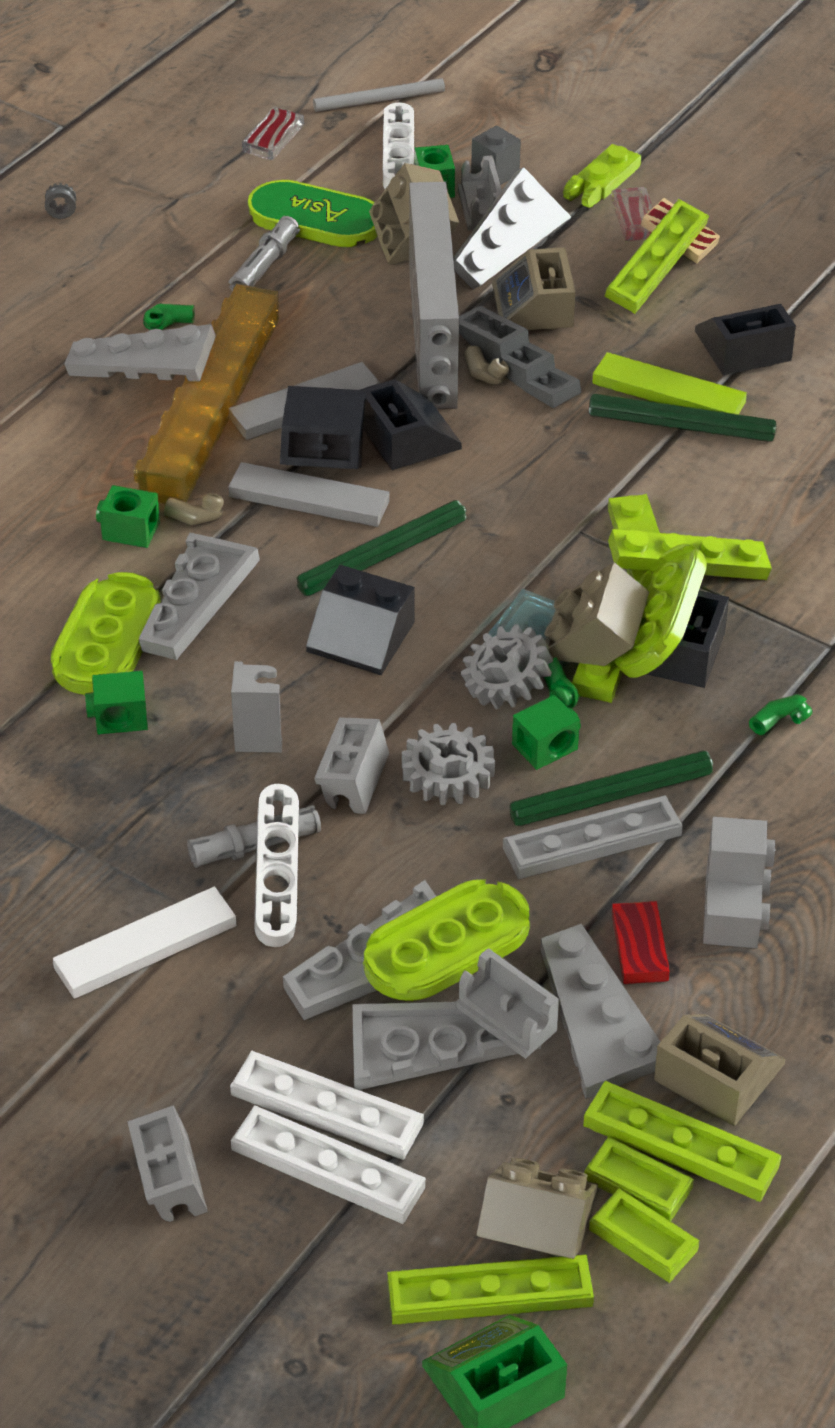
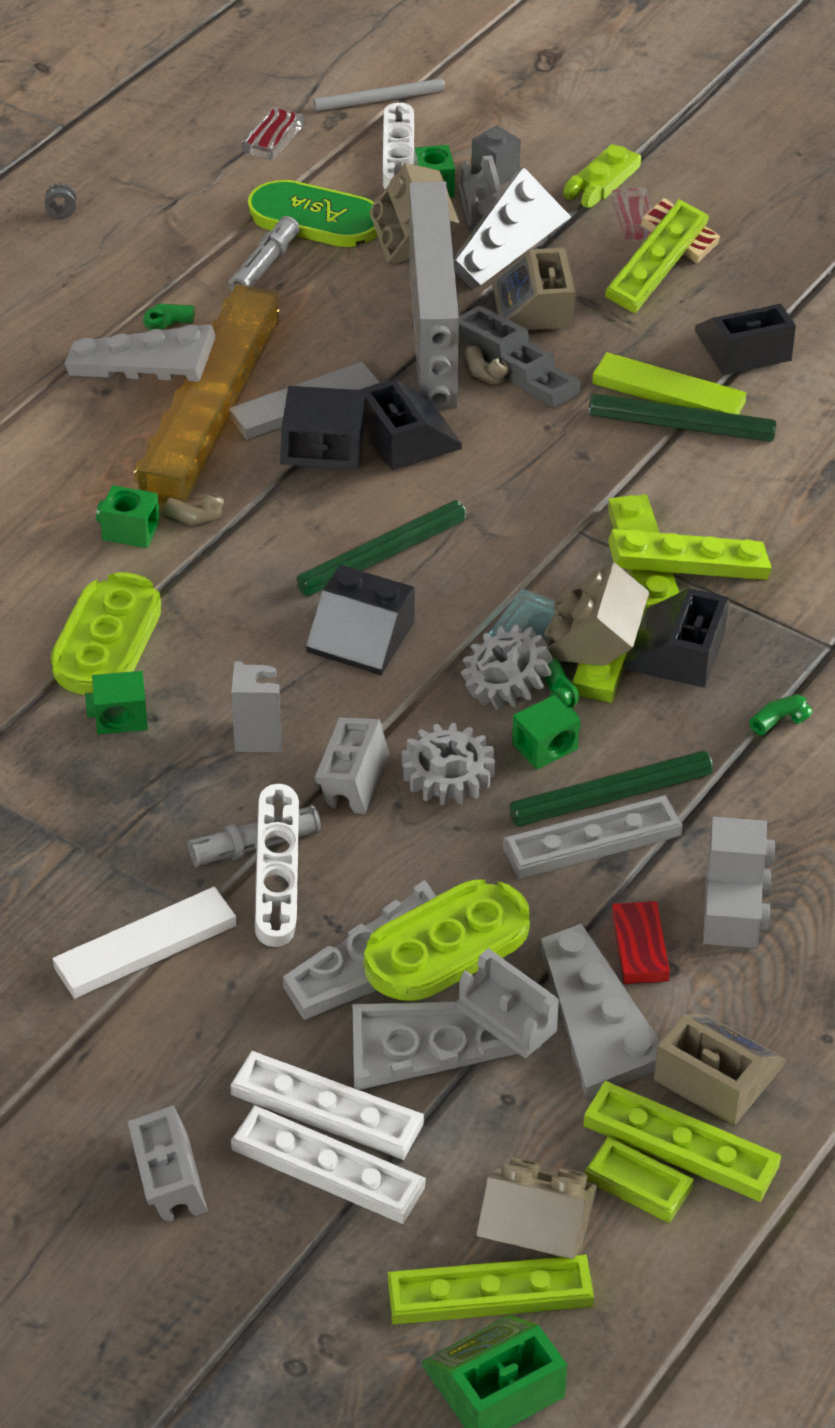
light grey wing [139,532,260,660] -> none
light grey tile [228,462,389,527] -> none
lime tile [589,1188,700,1283] -> none
lime tile [614,544,707,678] -> none

